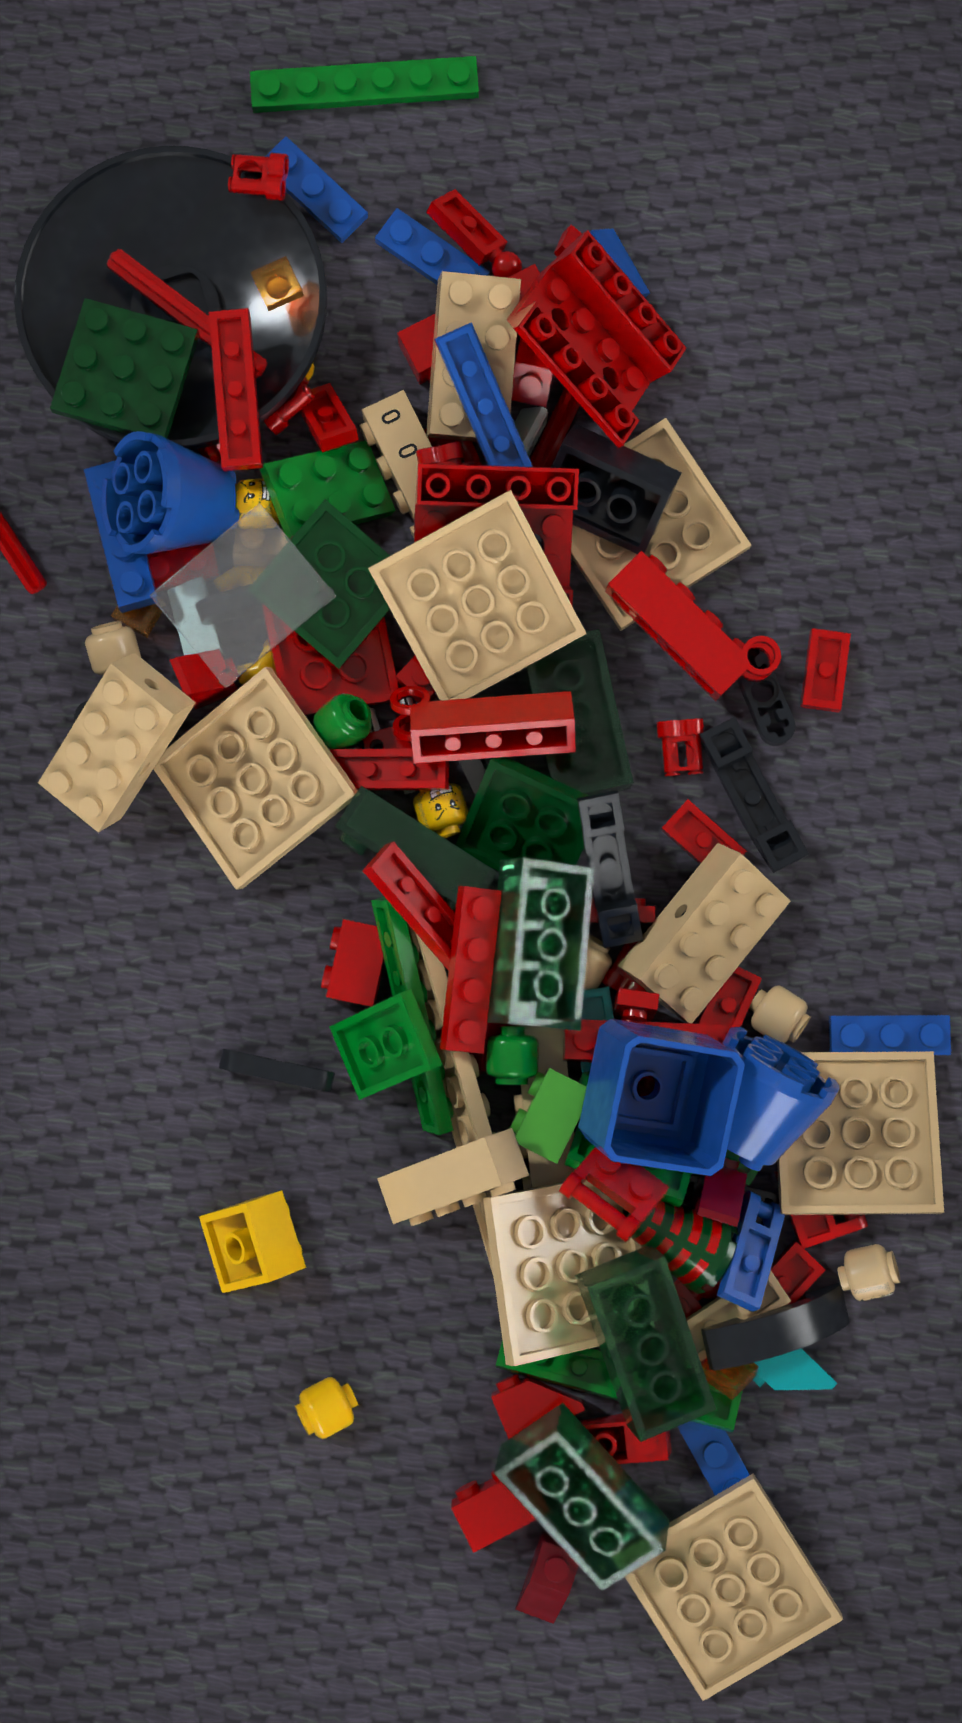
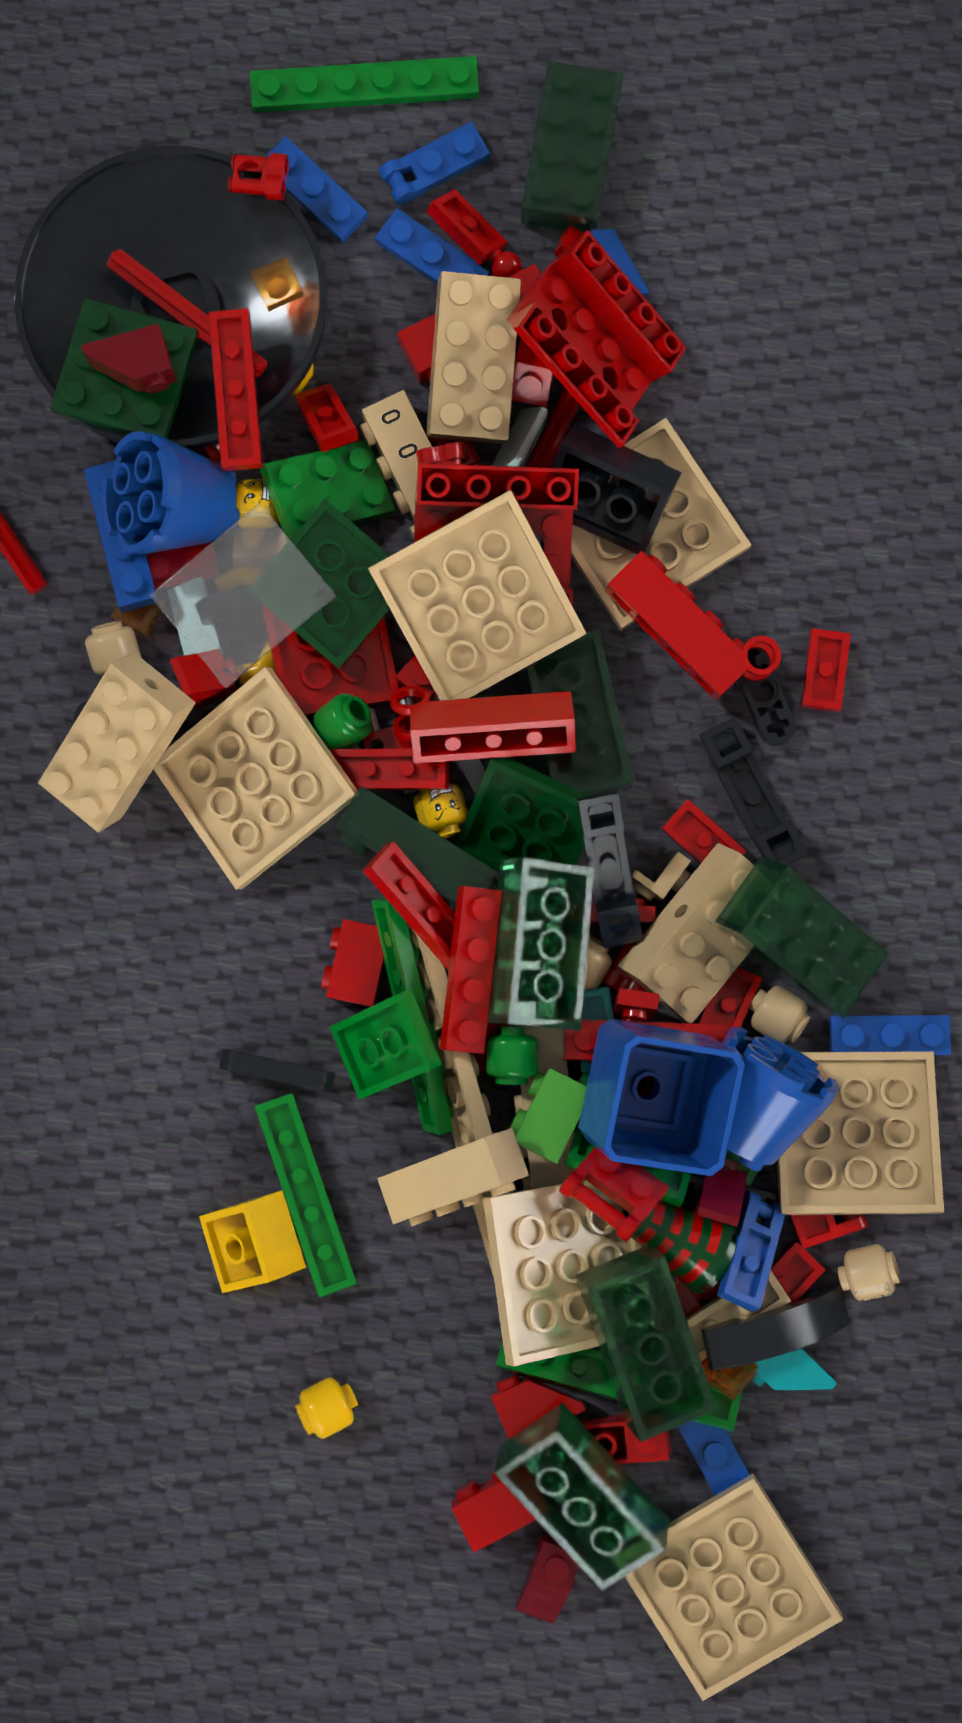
red piece [264,377,316,435] -> none
blue tile [434,322,533,467] -> none
red piece [656,718,704,777] -> none
none -> dark red slope [81,323,178,393]
none -> green plate [254,1093,357,1298]
none -> blue plate [378,121,490,206]
none -> clear green brick [521,60,624,233]
none -> tan bracket [631,852,691,902]
none -> clear green brick [715,856,889,1019]

